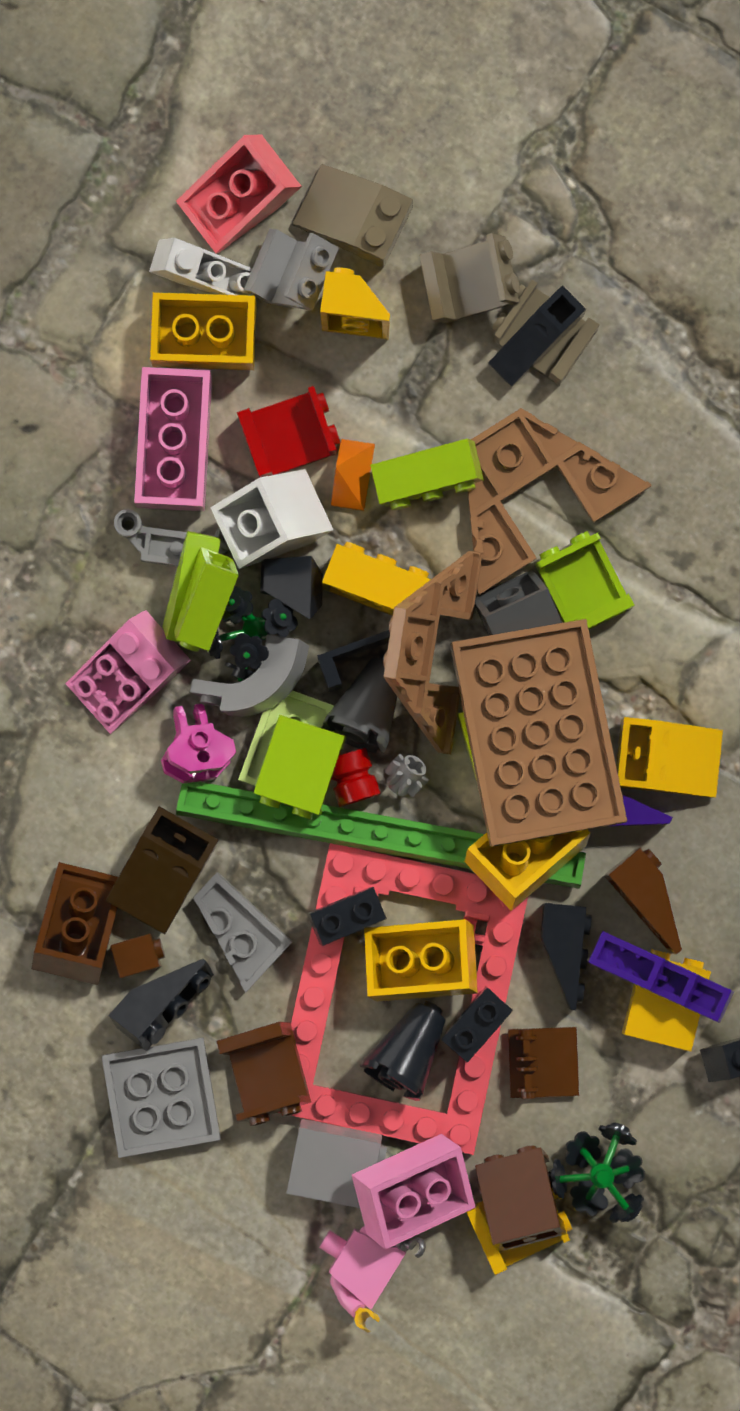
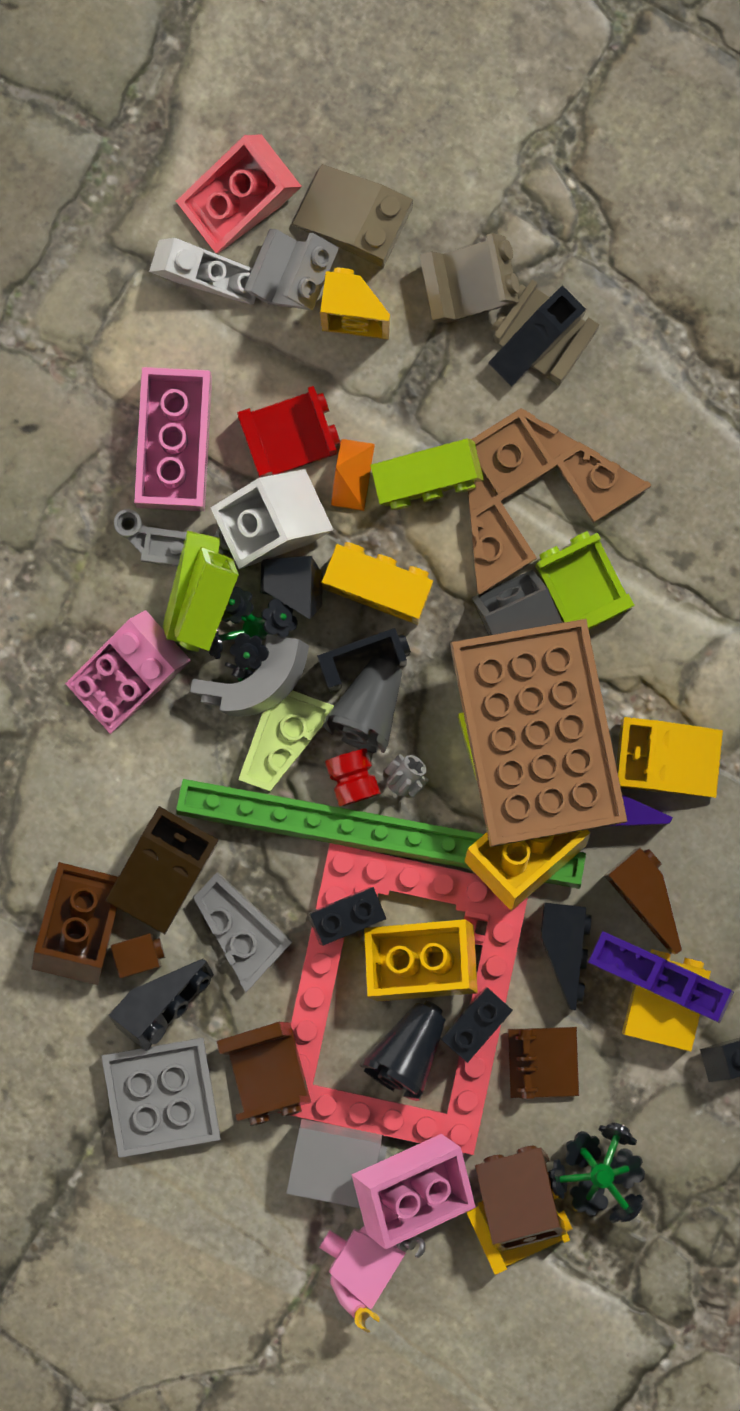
yellow brick [150,292,256,370] -> none
dark pink hinge [161,704,236,784] -> none
lime panel [253,715,347,819] -> none
medium nougat wing [383,551,483,755] -> none

